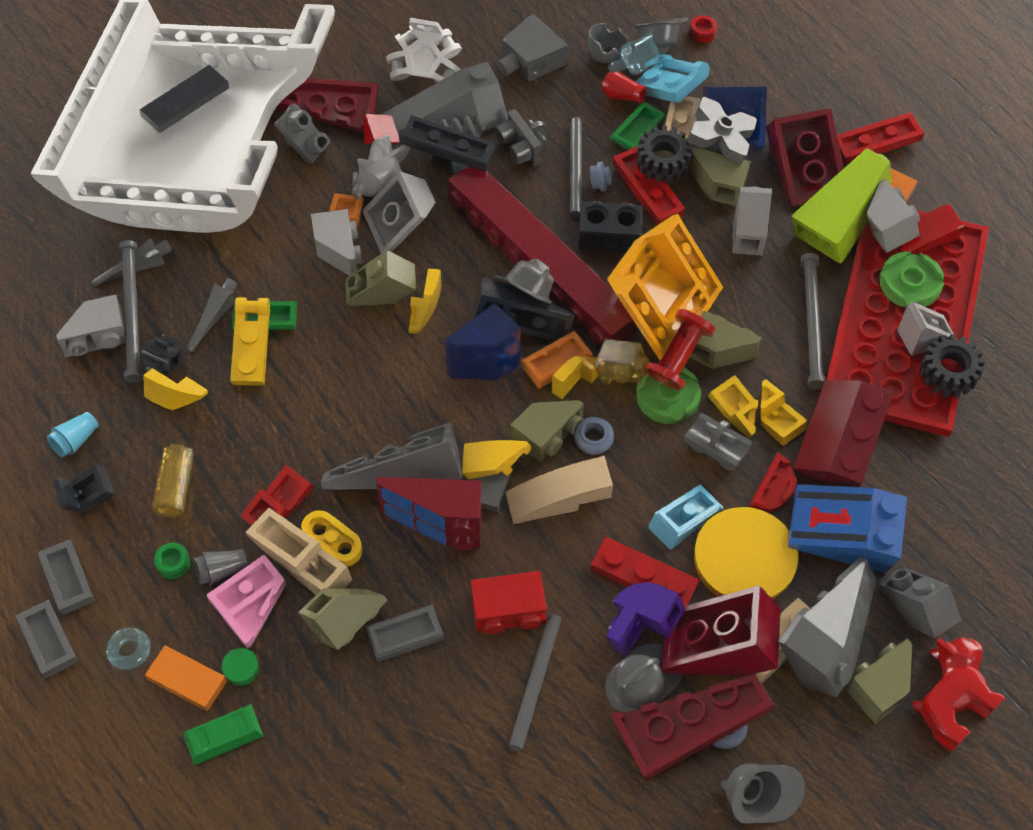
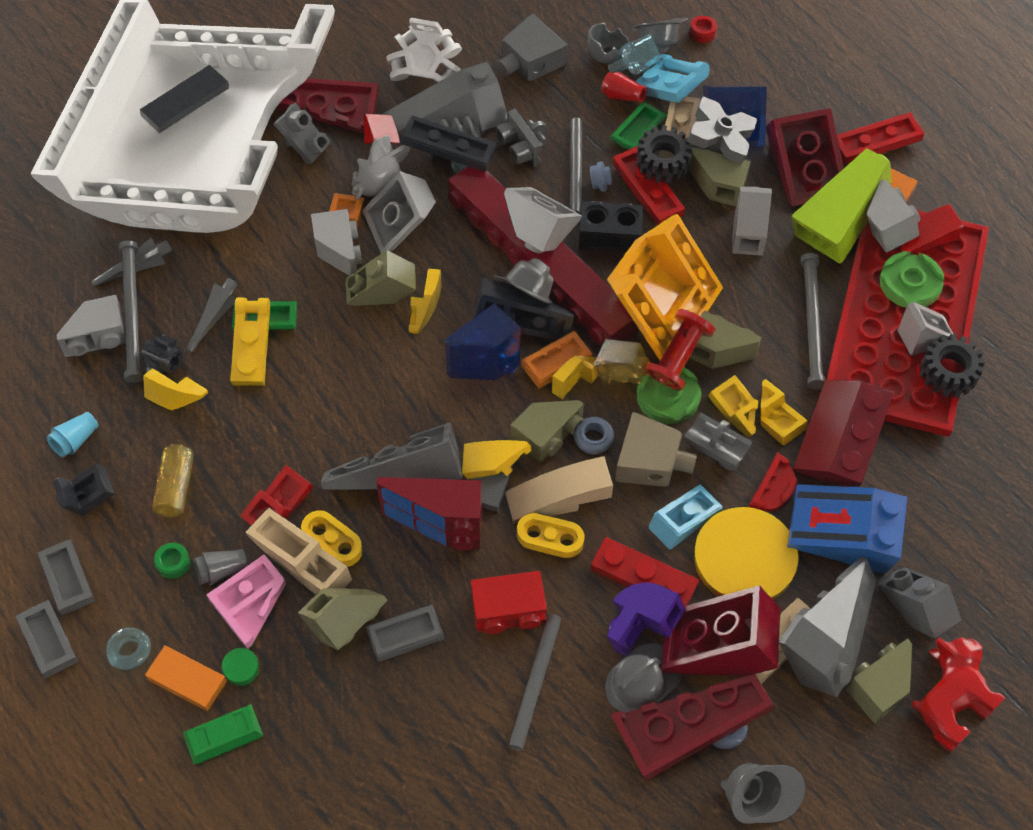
none -> light grey slope [504,187,582,253]
none -> yellow plate [517,513,584,558]
none -> dark tan torso [615,412,697,487]

